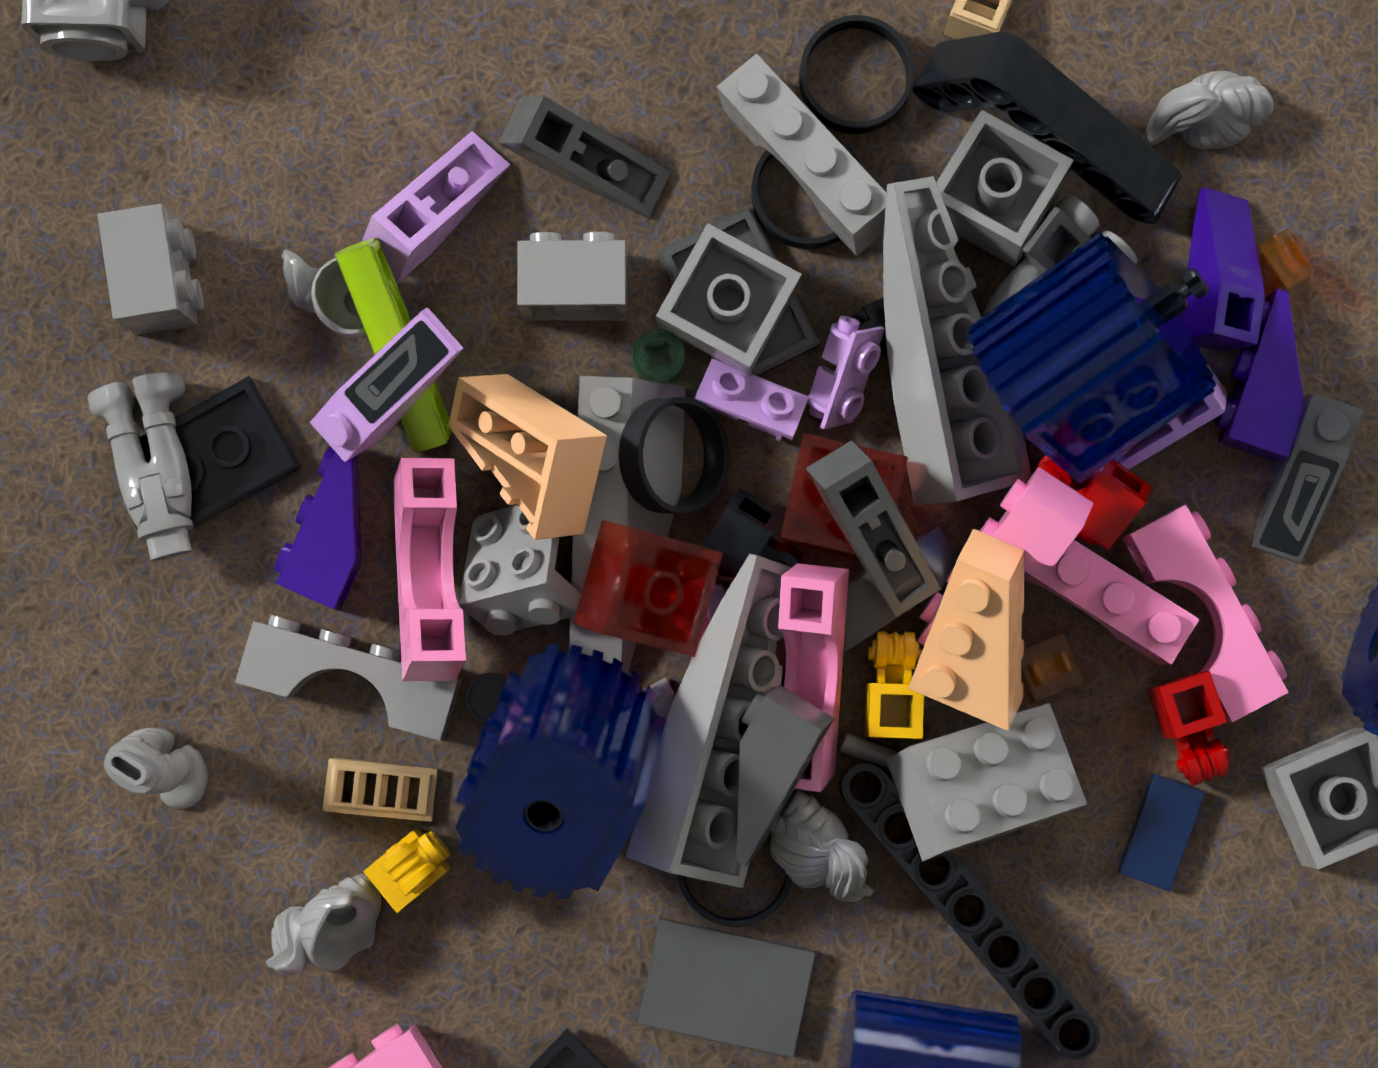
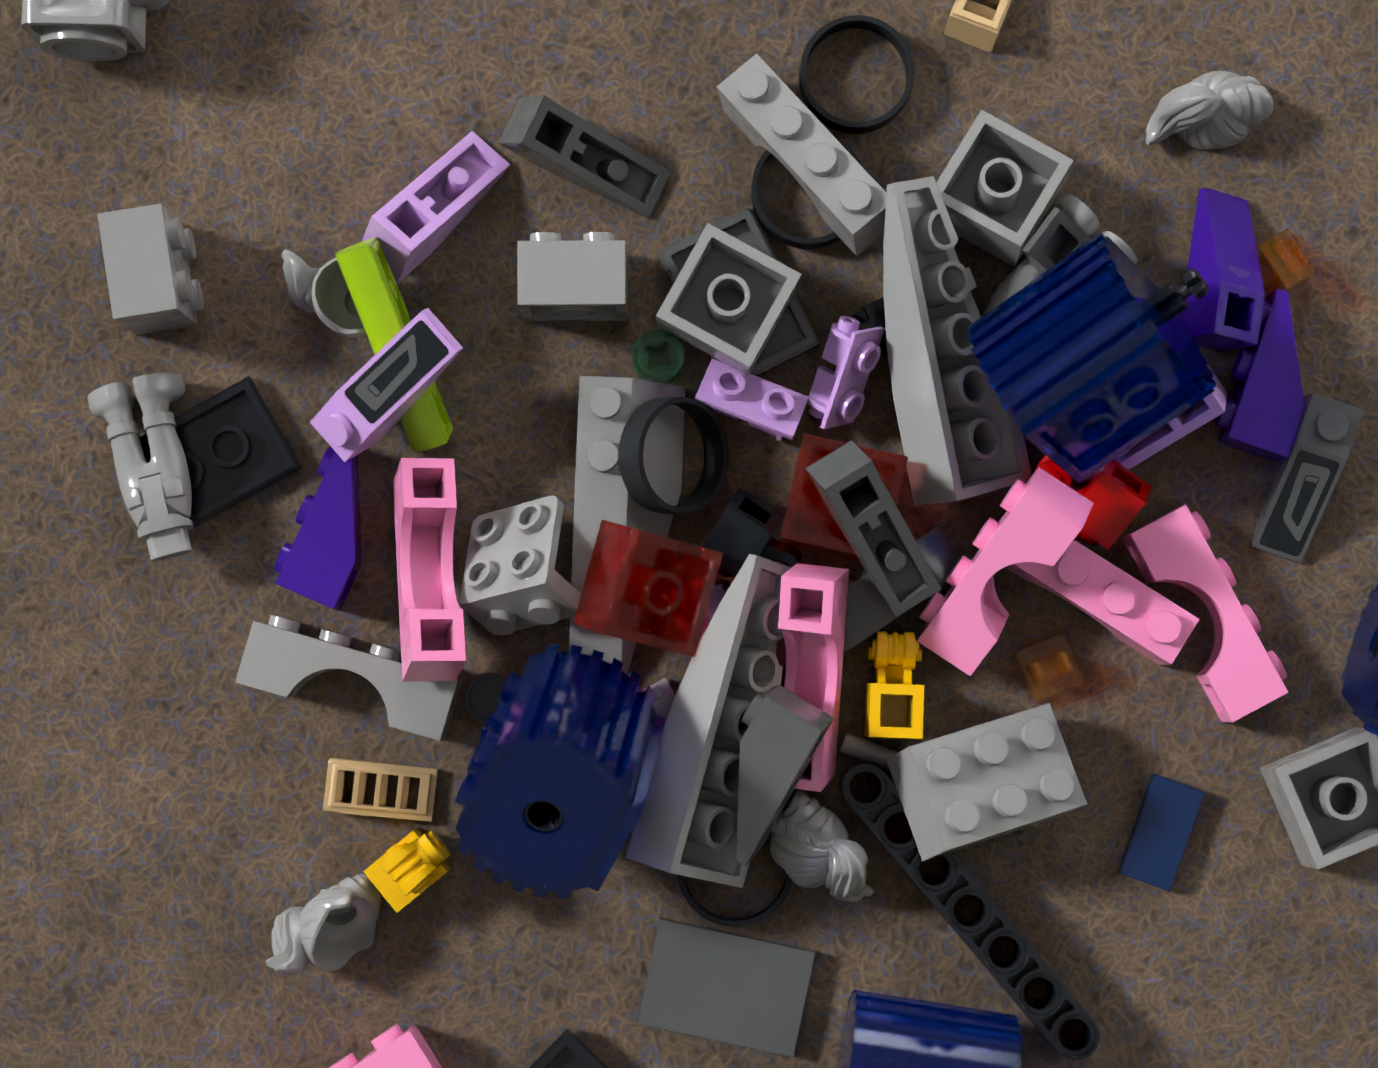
light grey piece [104,728,208,809] -> none
light nougat wedge [448,374,607,540] -> none
light nougat wedge [908,529,1025,731] -> none
black beam [912,32,1182,224] -> none
red brick [1147,671,1230,786] -> none

